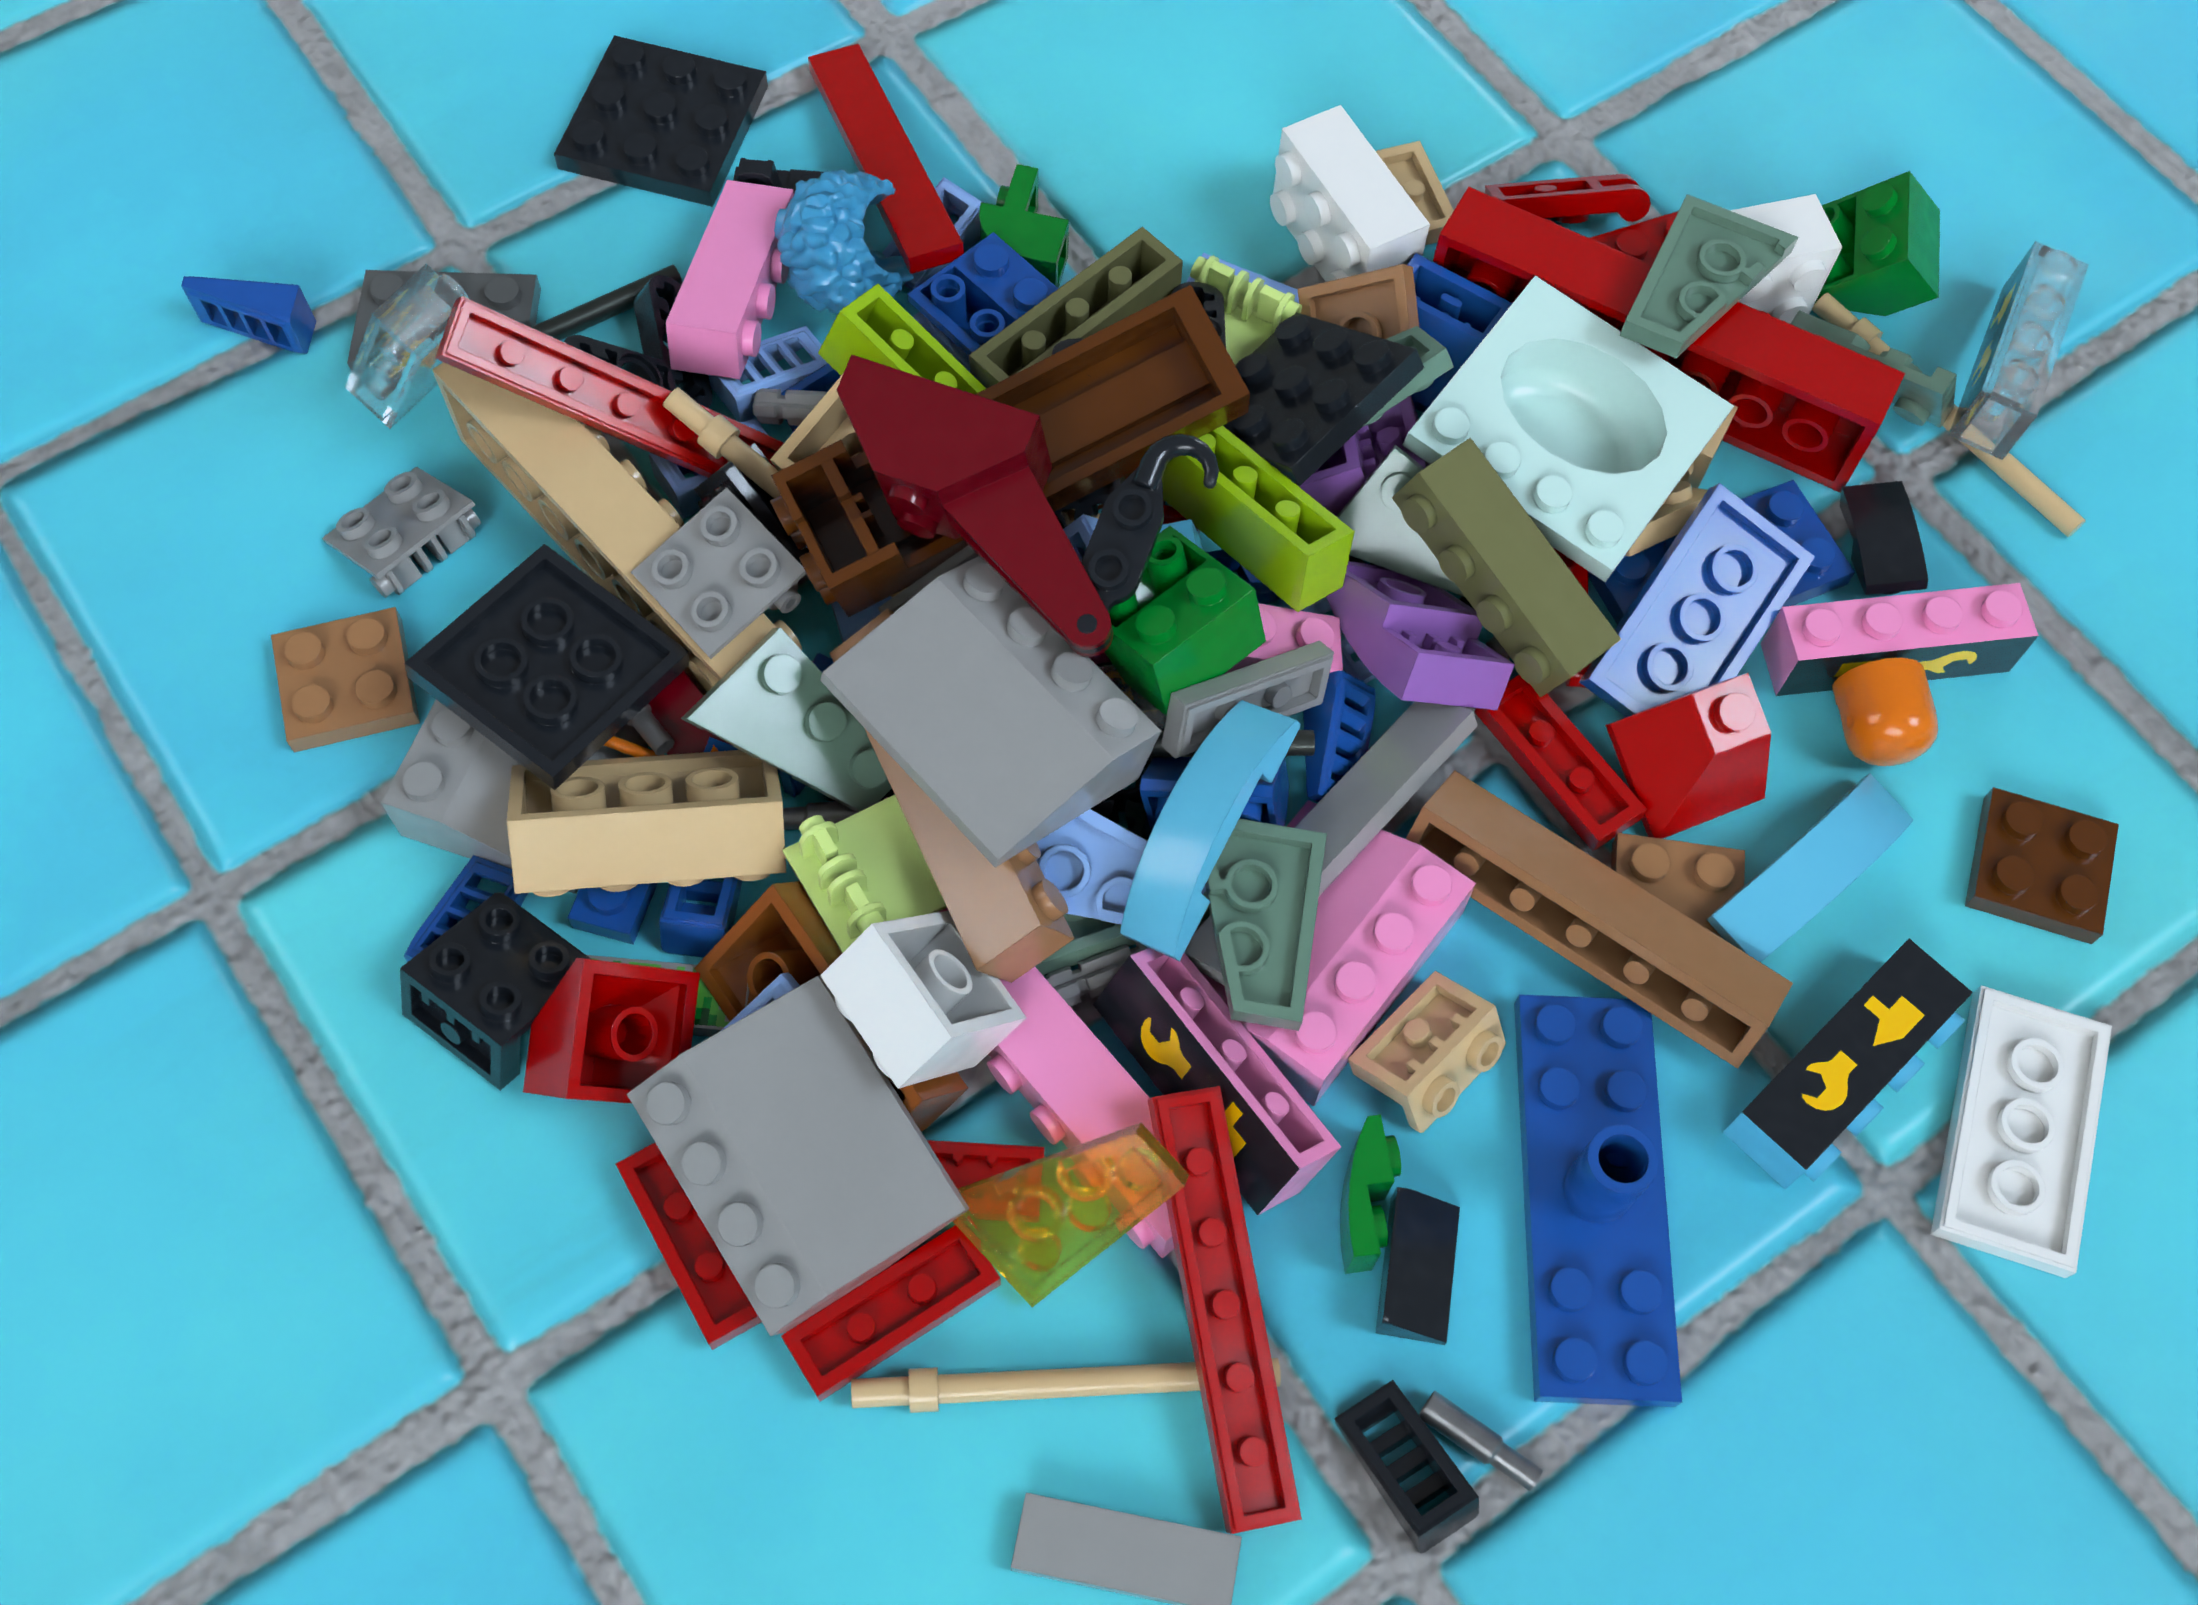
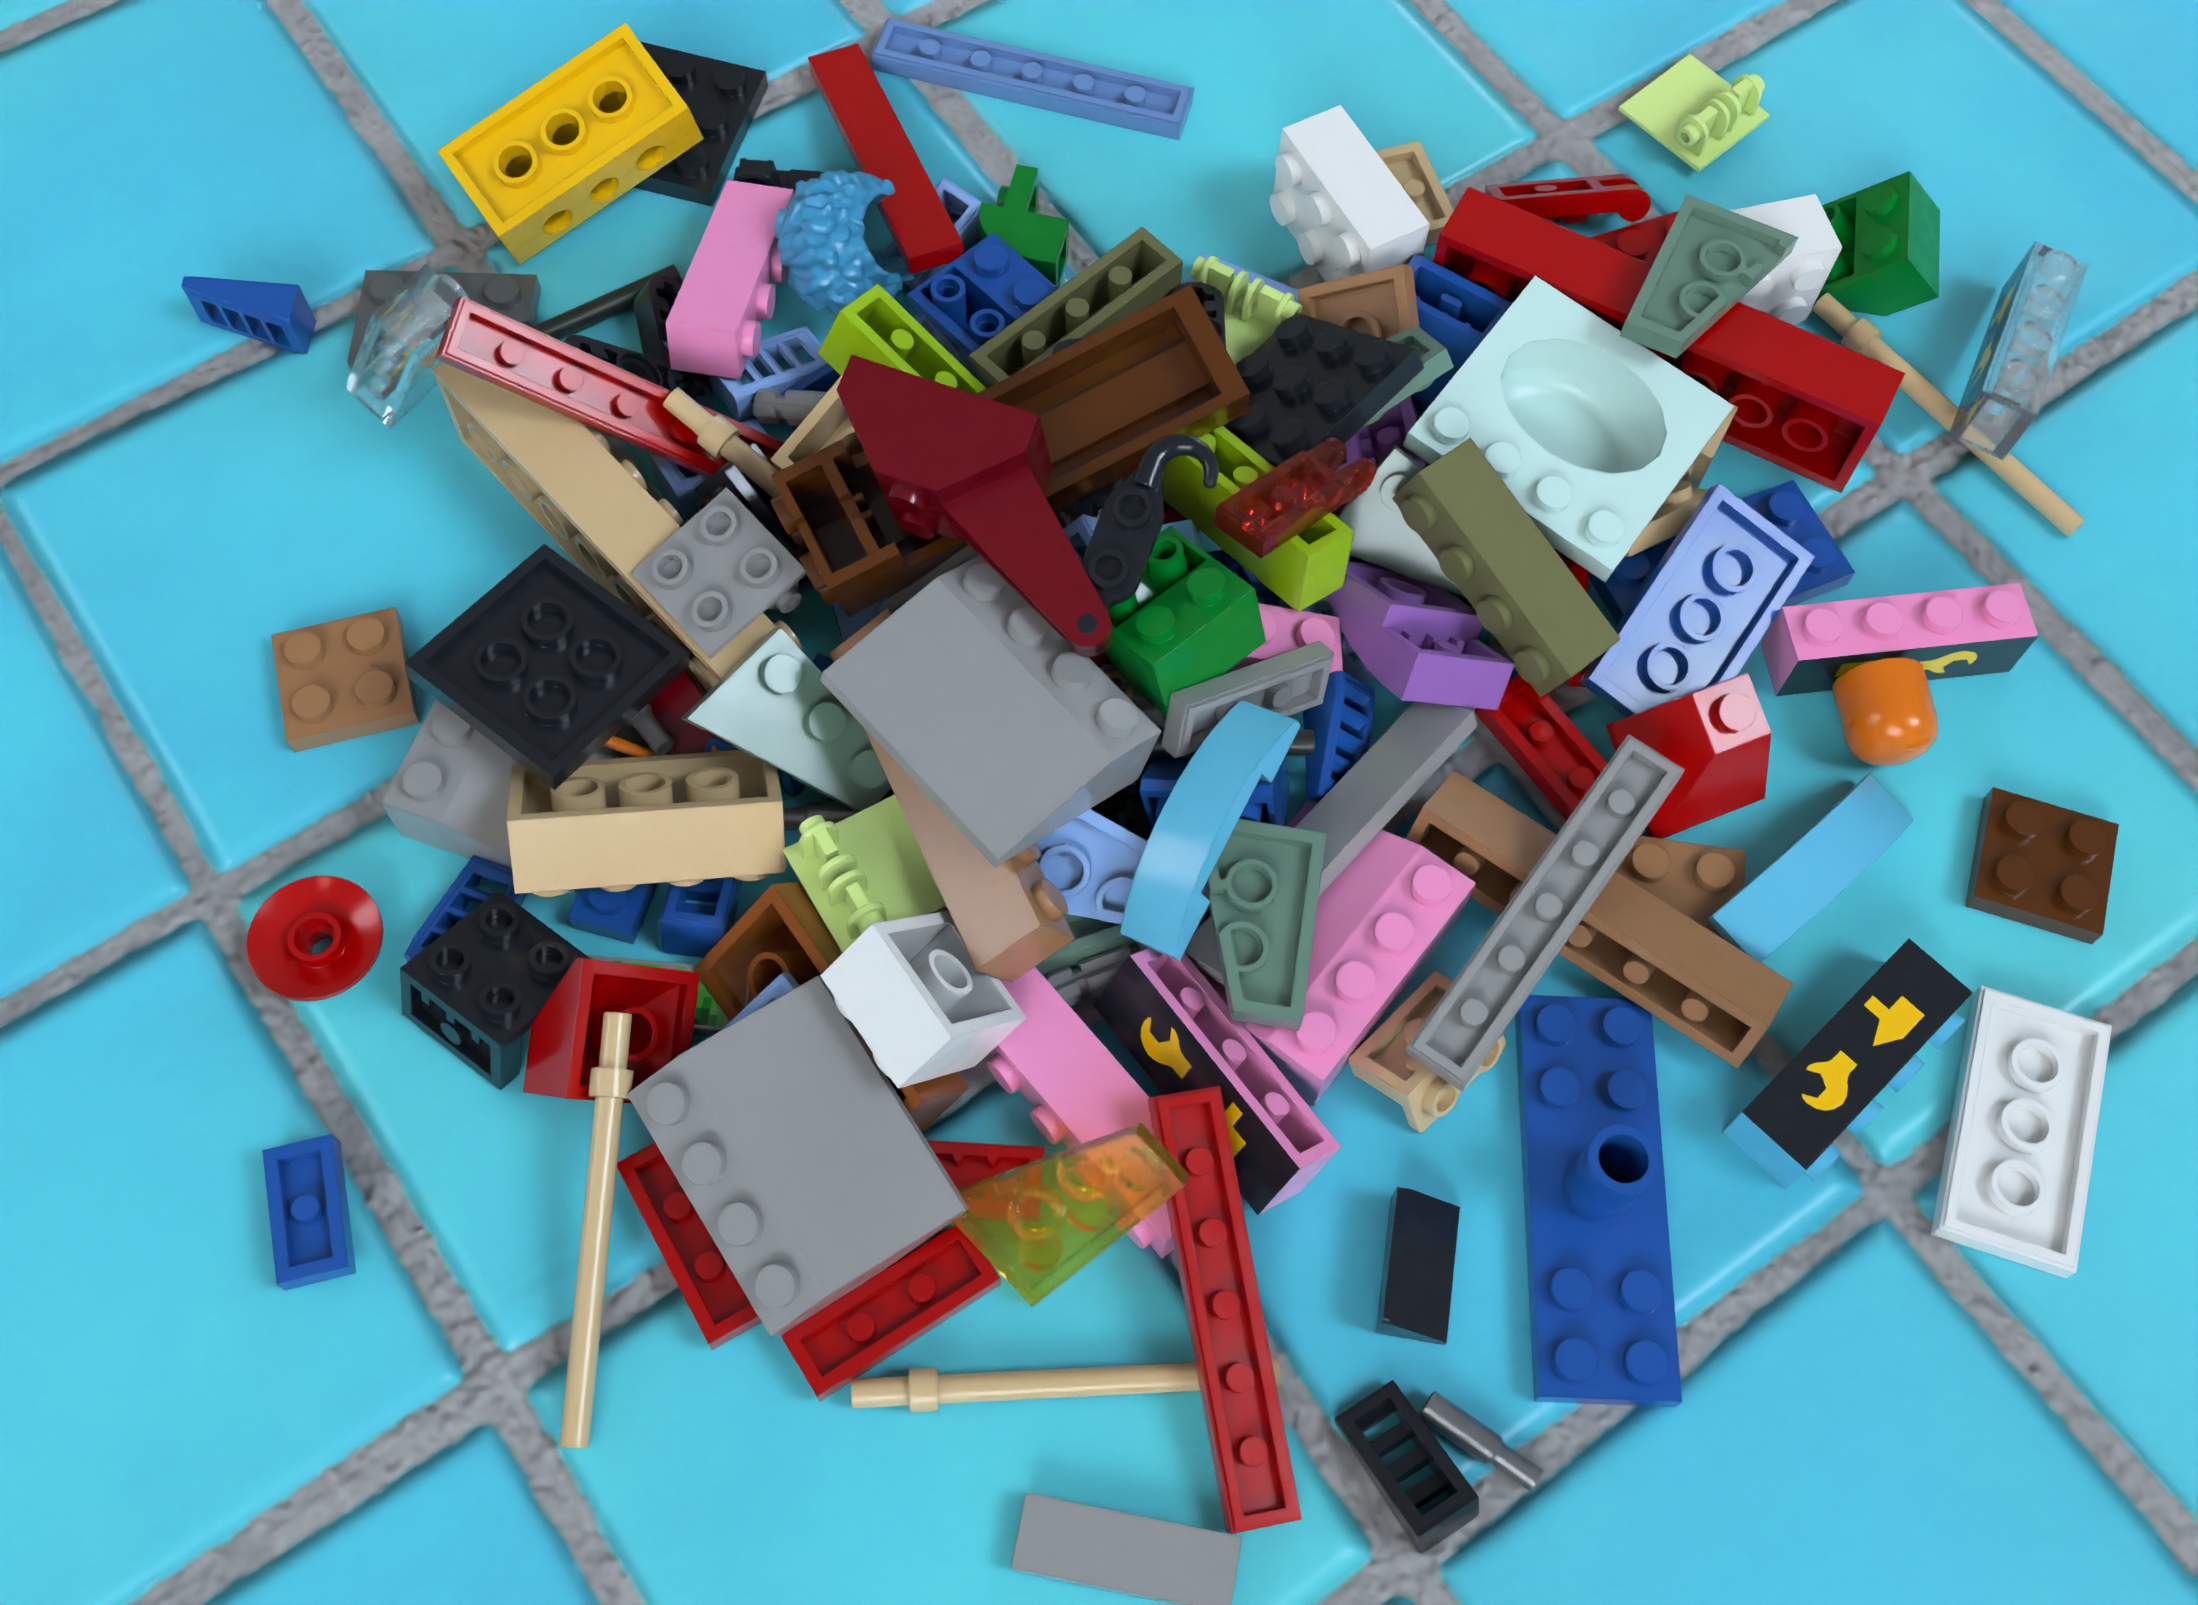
light grey hinge [322,467,481,598] -> none
green slope [1340,1114,1401,1274] -> none
sand green wing [1790,310,1957,428] -> none
black slope [1840,481,1928,595] -> none
none -> red dish [246,875,384,1002]
none -> blue plate [262,1134,356,1291]
none -> yellow brick [437,22,704,265]
none -> tan bar [559,1012,634,1448]
none -> medium blue tile [871,18,1194,140]
none -> clear red hinge [1214,437,1377,559]
none -> light grey tile [1405,734,1685,1092]
none -> yellowish green hinge [1618,54,1770,173]

